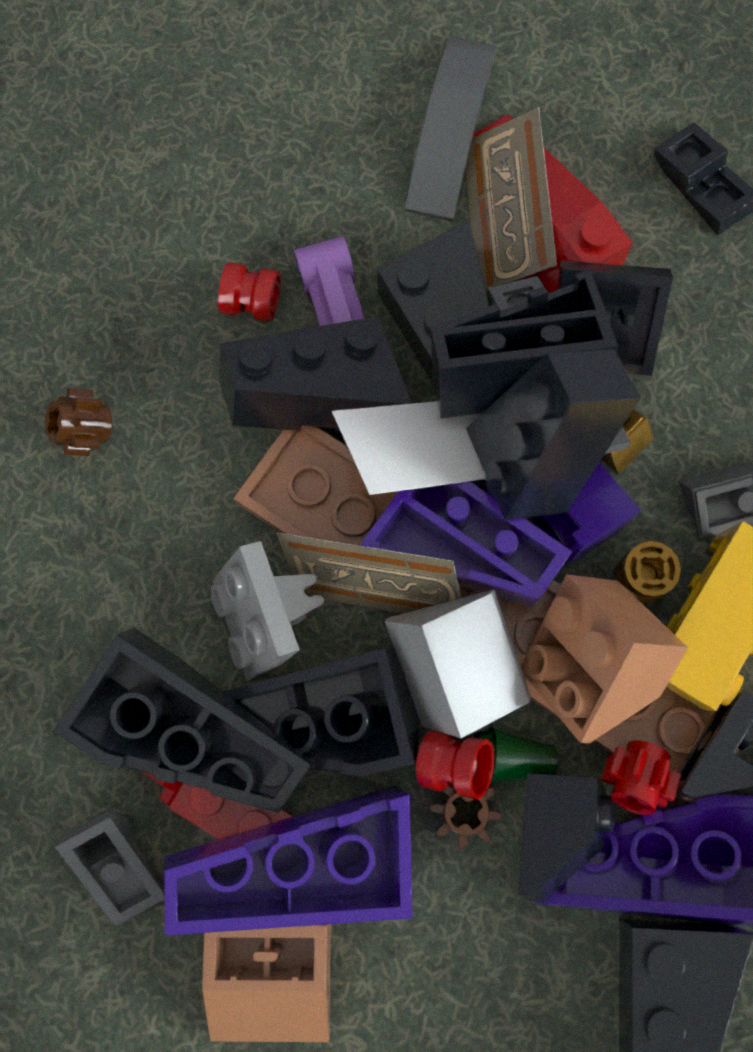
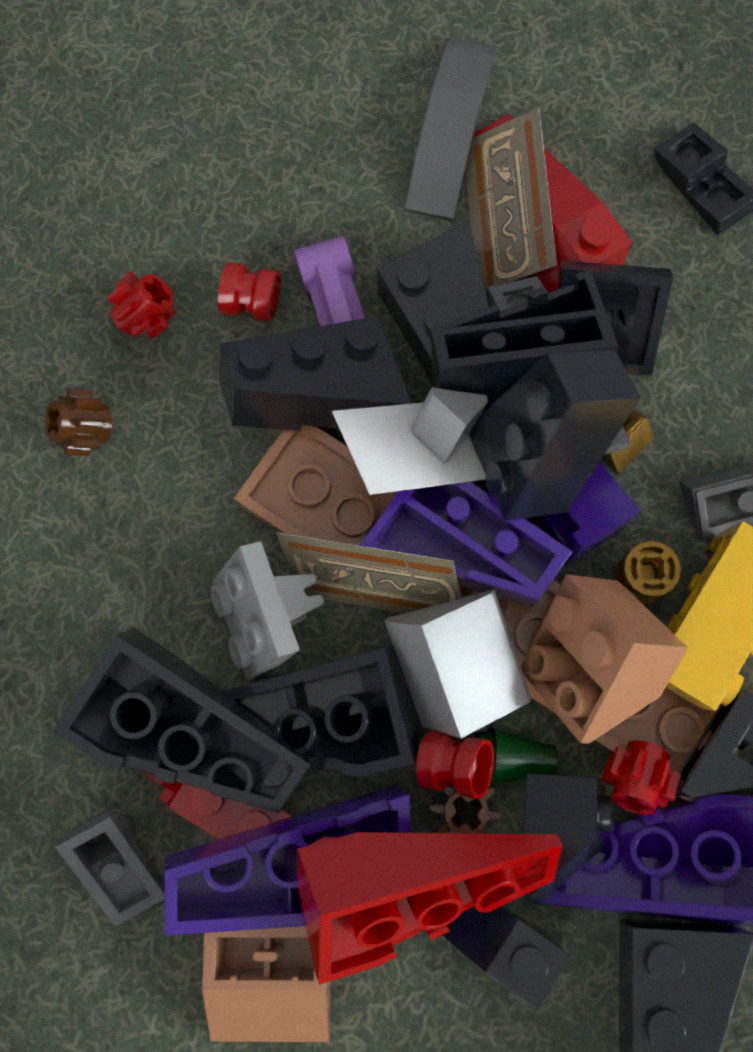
none -> red gear [107,271,176,339]
none -> red wedge [297,832,563,985]
none -> light grey slope [412,388,488,463]
none -> black slope [442,905,570,1010]

